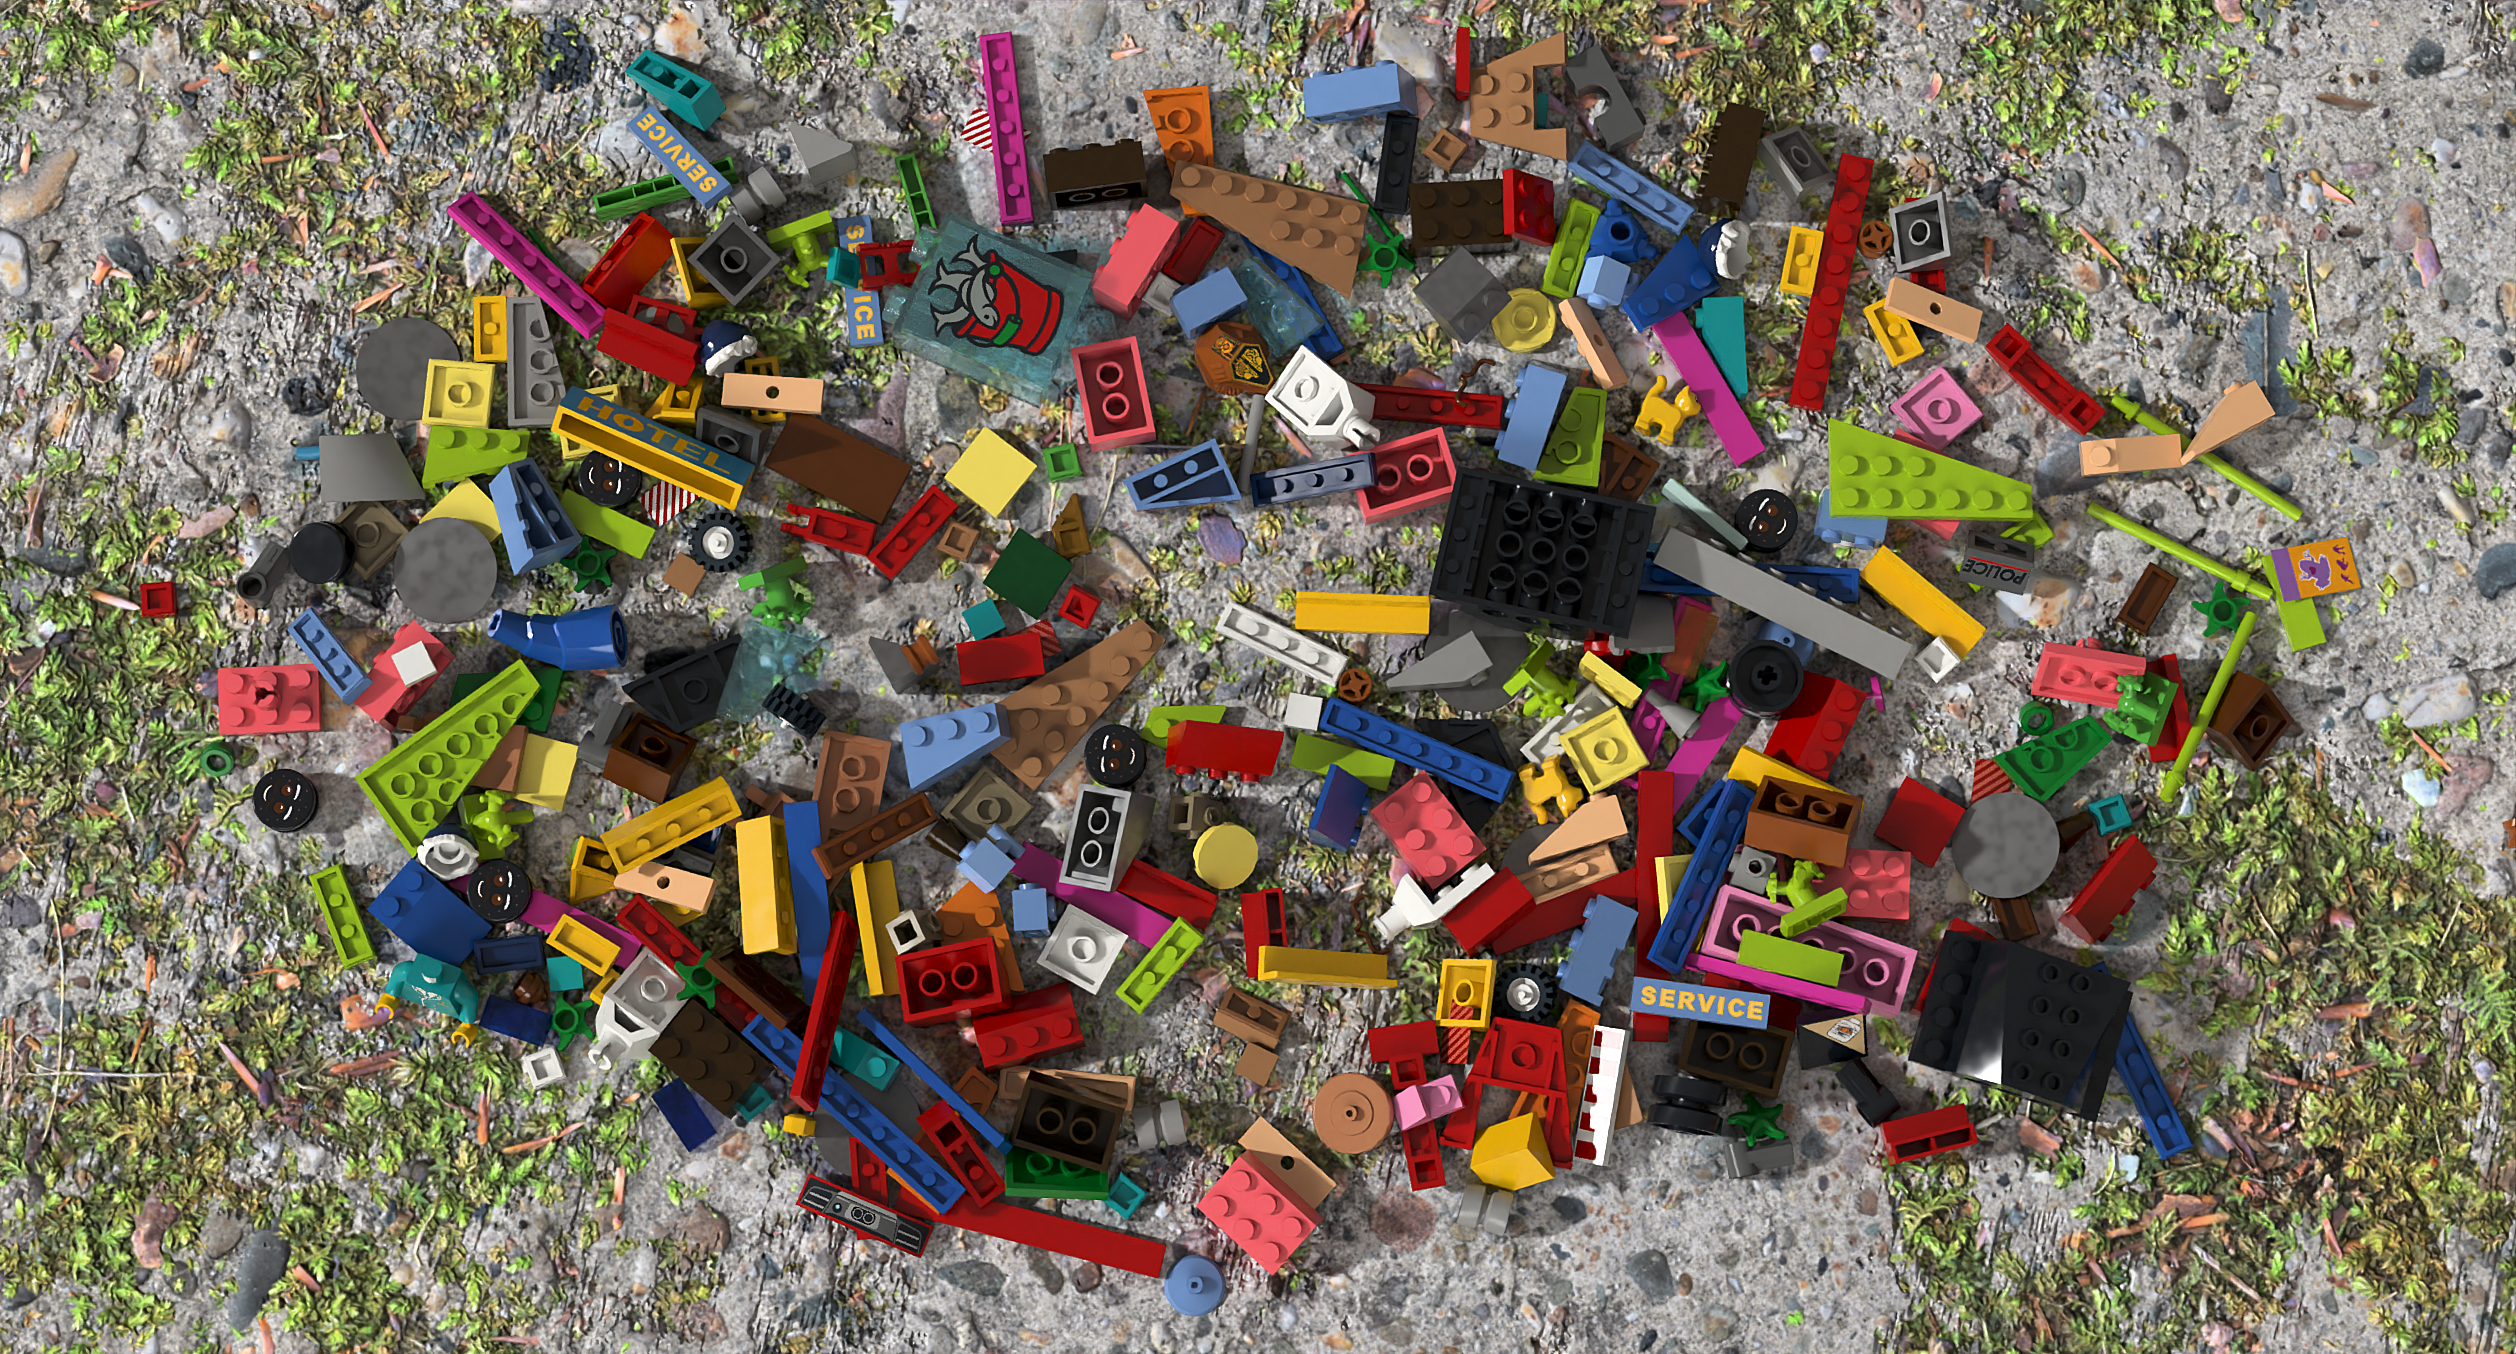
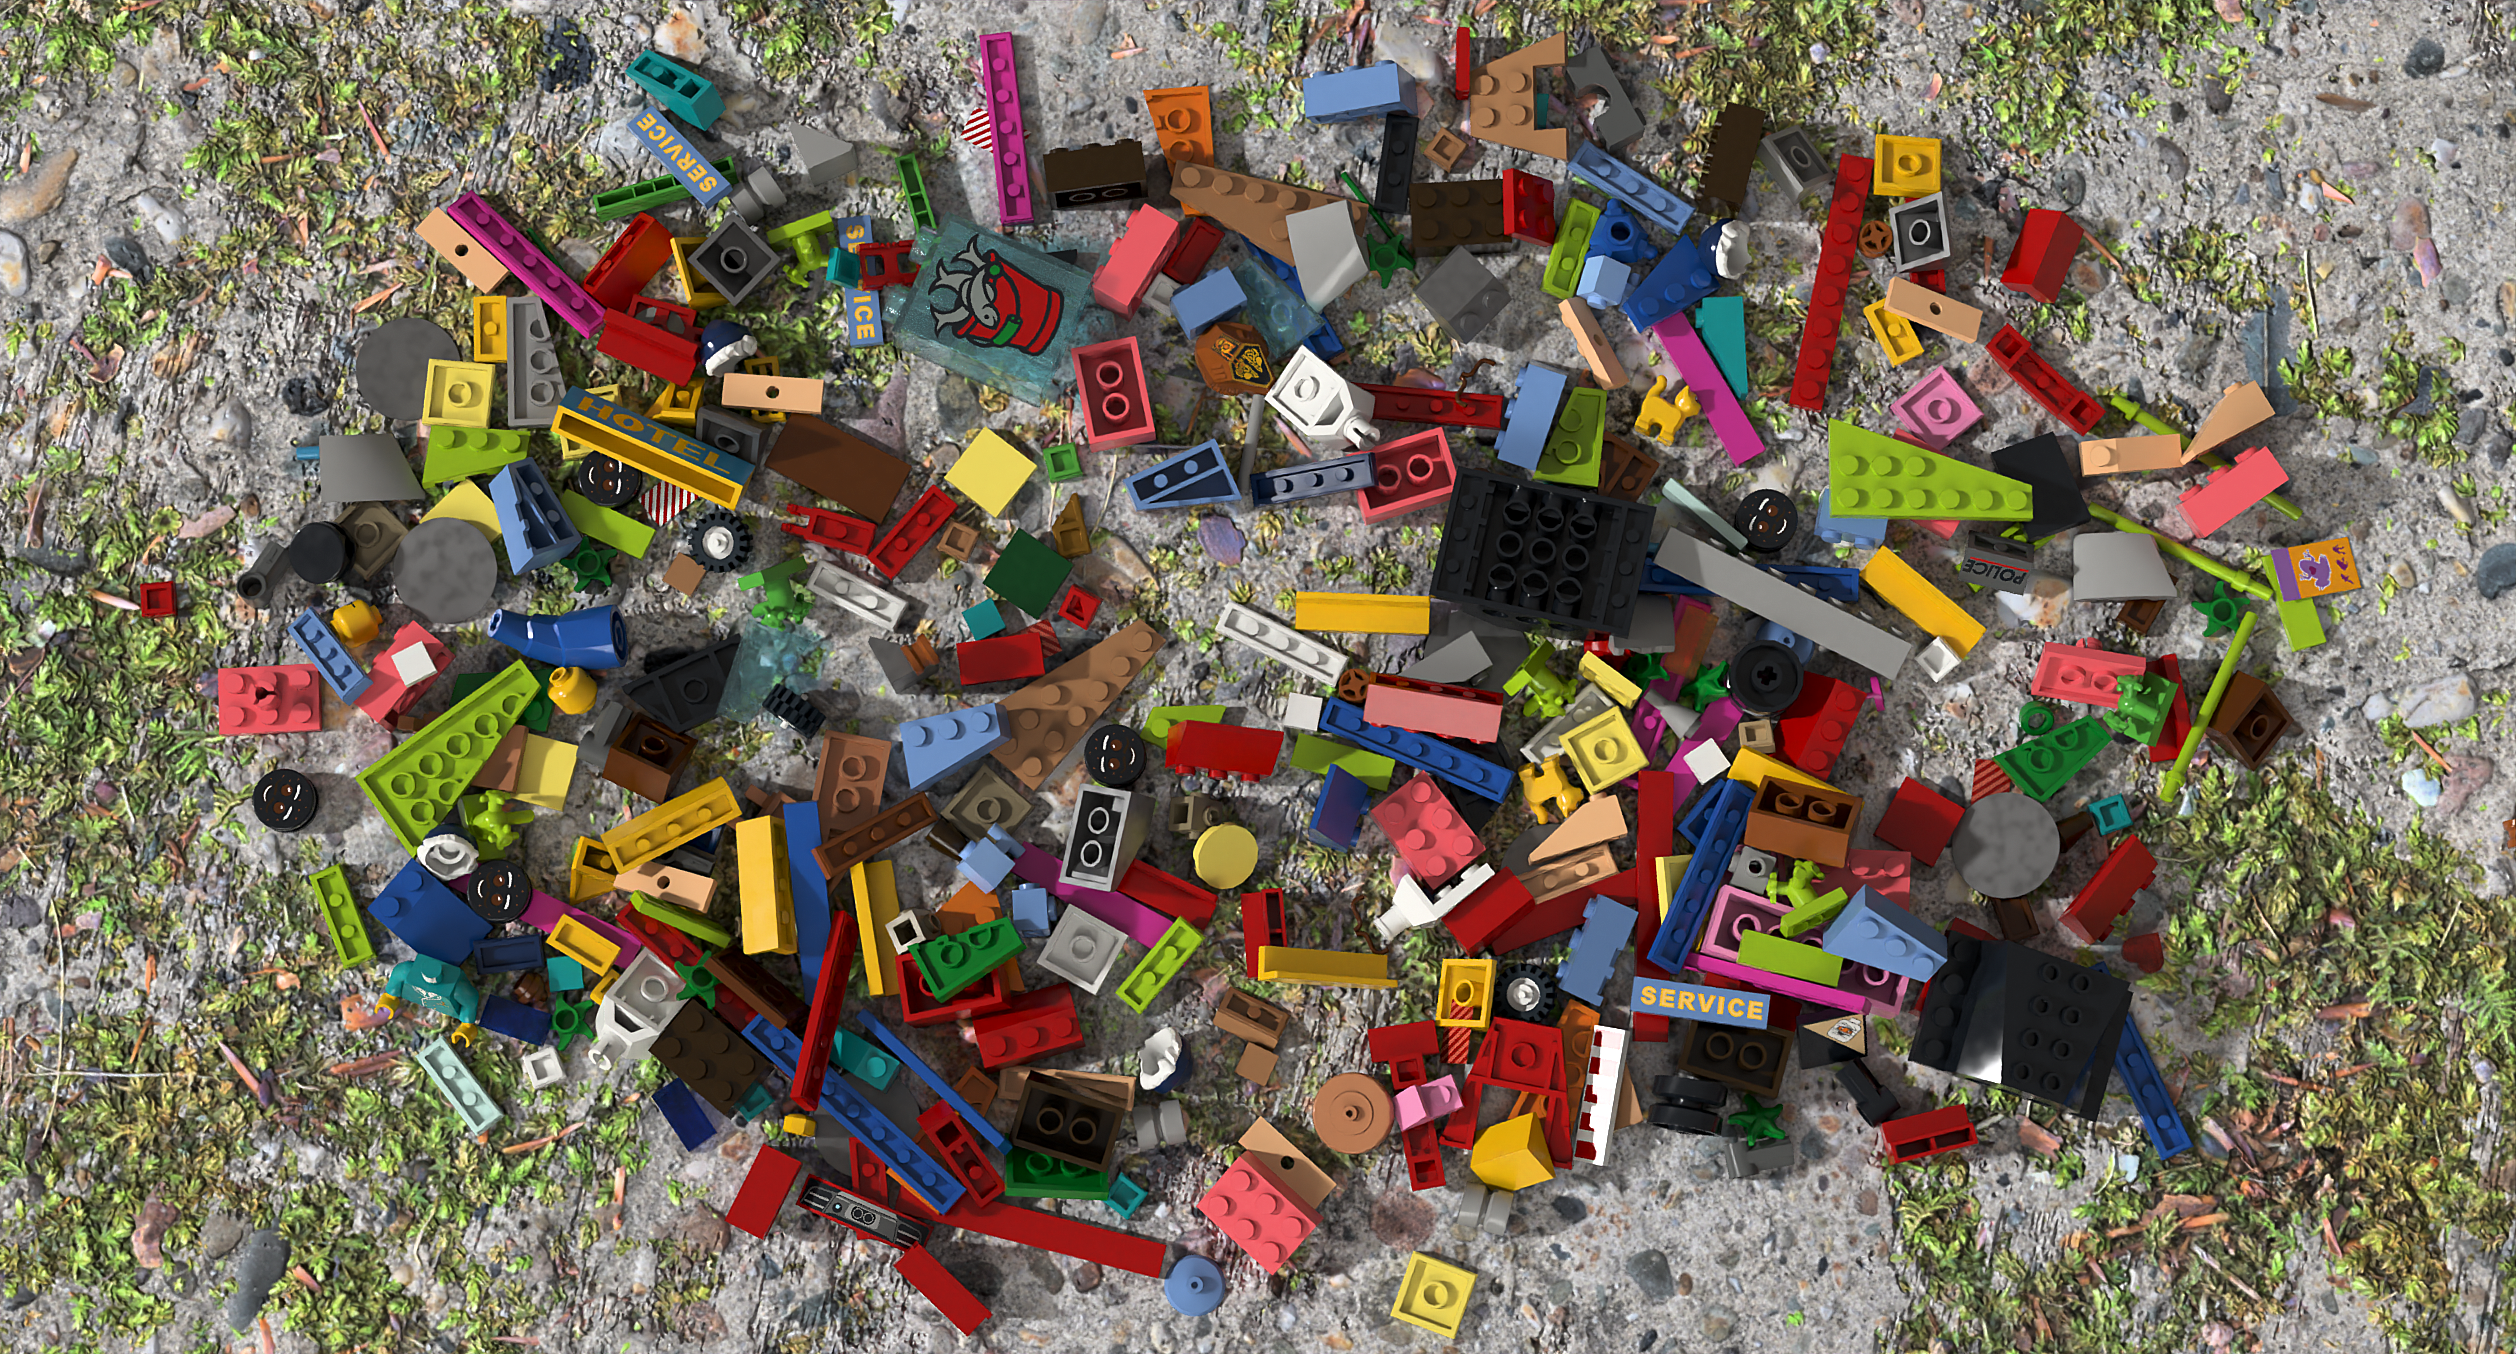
green piece [200,741,236,777] -> none
light yellow tile [1491,287,1557,354] -> none
yellow plate [1778,225,1824,298] -> none
none -> yellow head [330,599,383,649]
none -> light nougat tile [415,207,510,296]
none -> light aqua tile [415,1035,506,1137]
none -> yellow head [547,667,598,715]
none -> lime tile [630,889,731,949]
none -> red piece [724,1144,803,1241]
none -> white tile [805,558,910,633]
none -> red panel [893,1240,993,1337]
none -> green wing [907,917,1027,1004]
none -> white hair [1138,1027,1194,1094]
none -> light grey slope [1286,200,1371,317]
none -> brick [1363,672,1504,744]
none -> light yellow tile [1390,1251,1478,1339]
none -> white tile [1683,738,1731,785]
none -> tan tile [1737,719,1776,754]
none -> medium blue wedge [1823,884,1948,983]
none -> yellow tile [1874,134,1942,198]
none -> black tile [1990,431,2092,543]
none -> red piece [2000,208,2085,304]
none -> light grey slope [2073,533,2181,602]
none -> clear red tile [2121,932,2164,974]
none -> coral brick [2175,445,2289,539]

